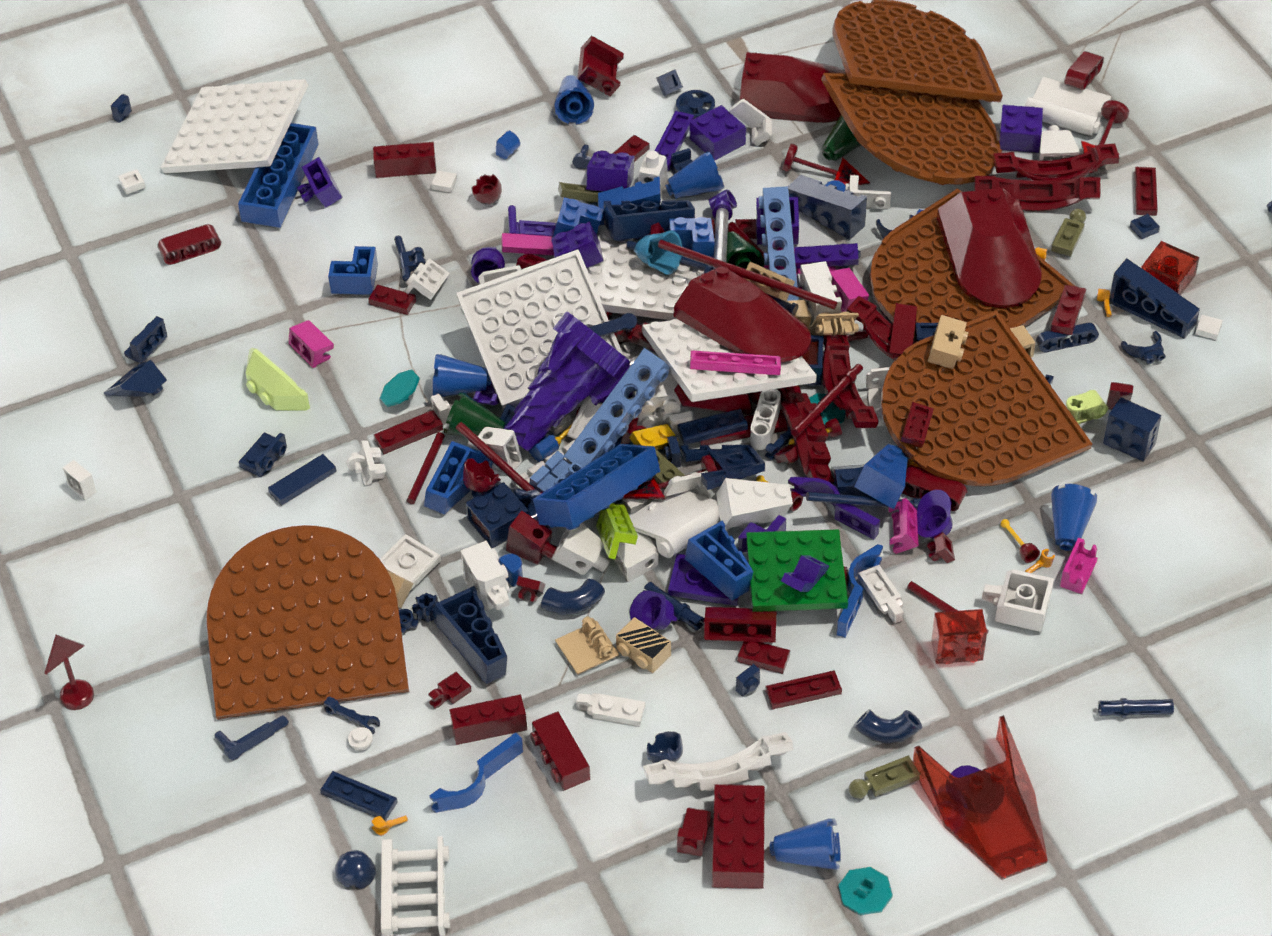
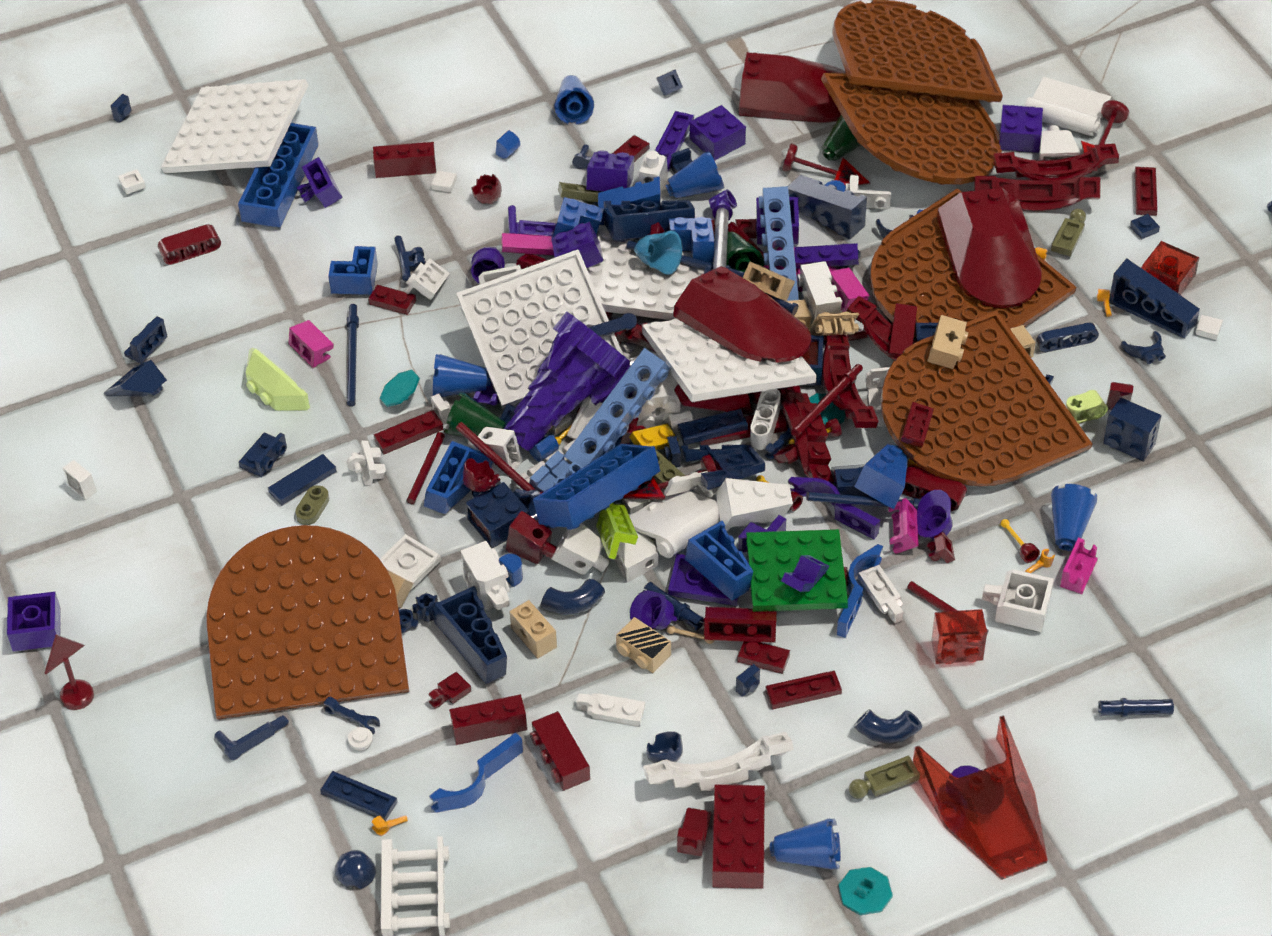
dark red tile [516,576,546,603] -> none
tan hinge [555,616,619,675] -> none
dark red panel [577,35,624,97] -> none
dark red piece [658,239,837,310] -> none
dark blue piece [676,90,715,119] -> none
dark pink tile [690,350,781,375] -> none
white bracket [730,99,772,146] -> none
dark red plate [1051,285,1086,335] -> none
dark red beam [1064,51,1104,90] -> none
none -> dark purple brick [7,591,61,651]
none -> olive plate [295,485,329,525]
none -> dark blue bar [346,304,359,407]
none -> tan brick [509,600,557,659]
none -> tan hinge [666,625,714,644]

